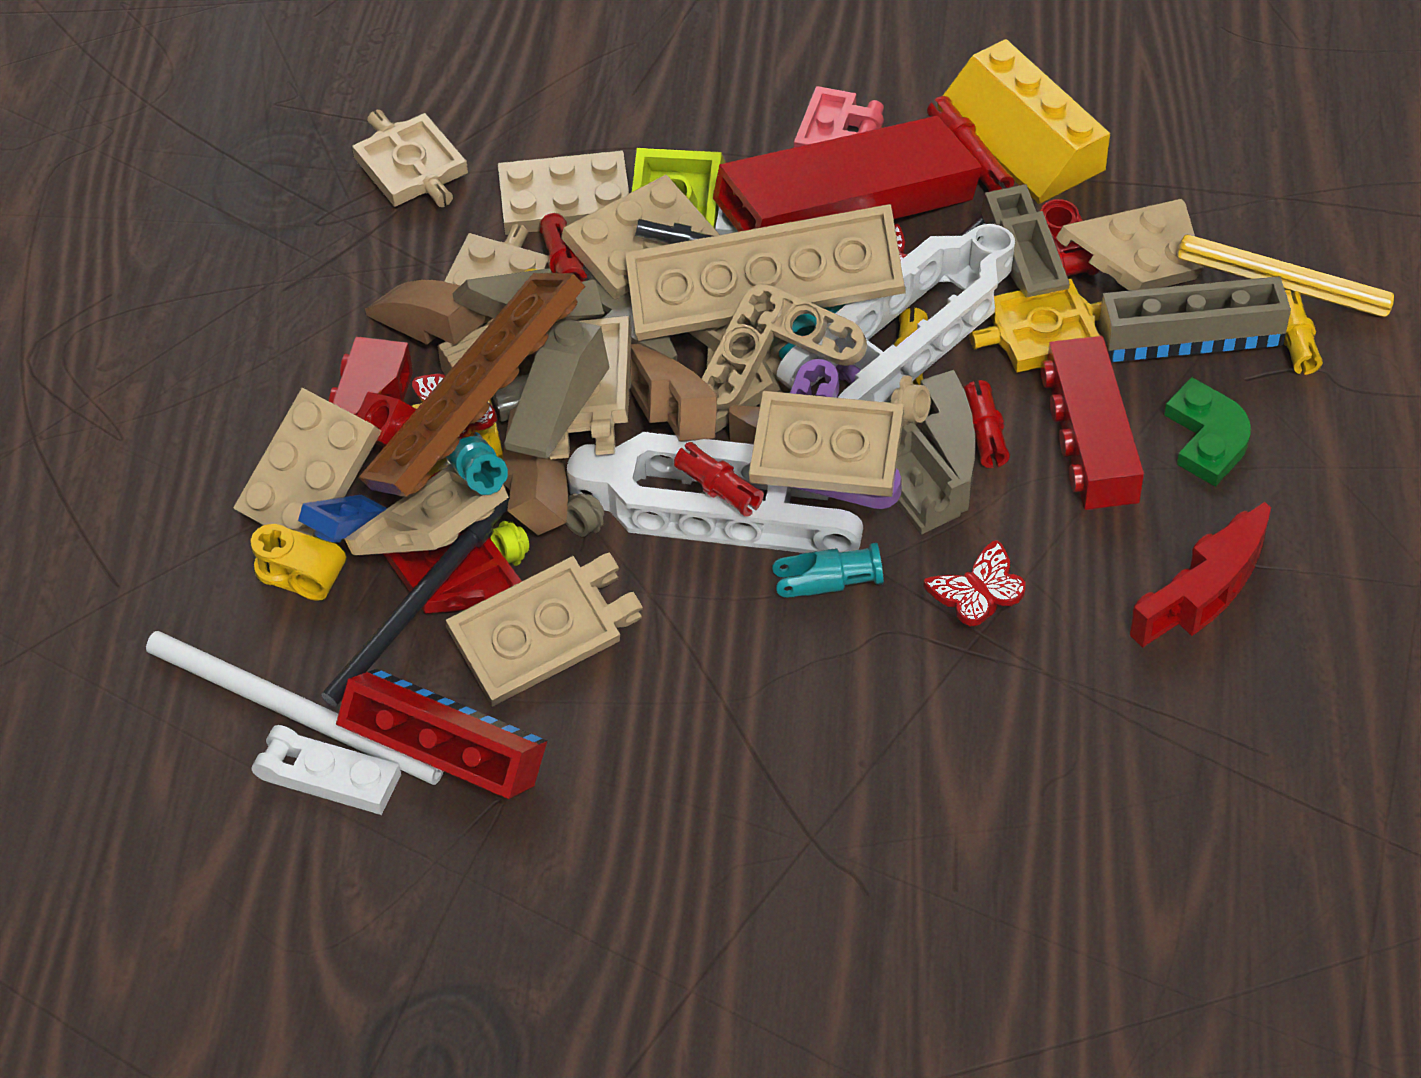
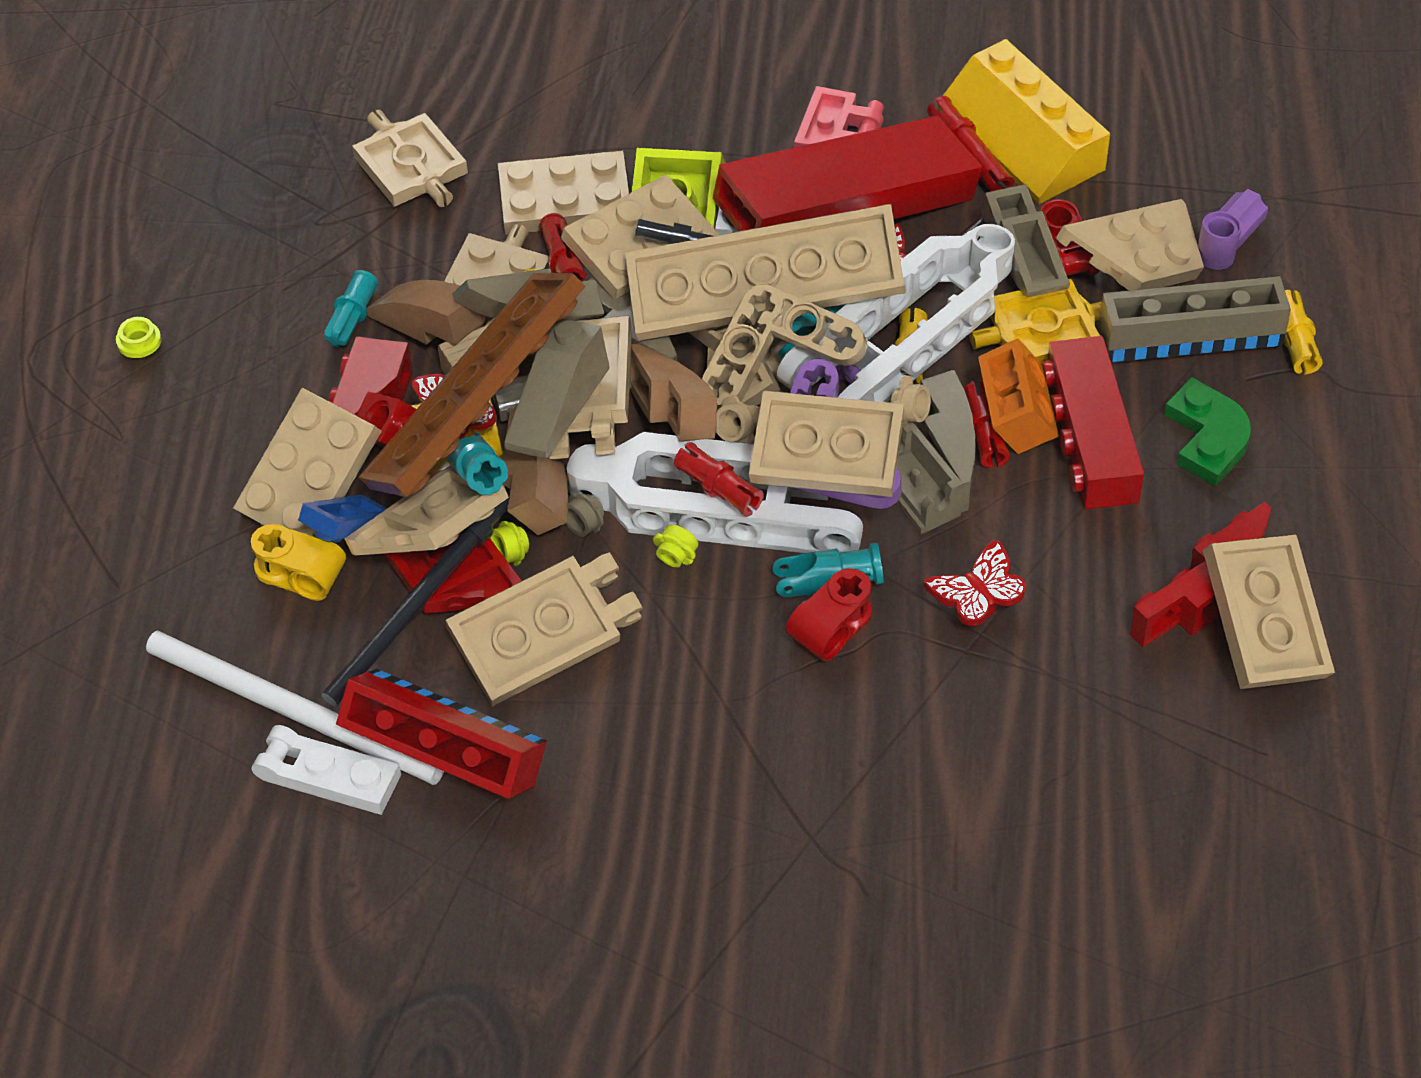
yellow axle [1178,234,1394,318] -> none
none -> neon yellow plate [116,317,161,358]
none -> teal axle [323,270,378,348]
none -> neon yellow plate [653,524,698,567]
none -> tan plate [716,395,760,444]
none -> red piece [785,568,872,662]
none -> orange brick [978,338,1059,454]
none -> medium lavender piece [1197,189,1268,270]
none -> tan plate [1203,535,1335,689]

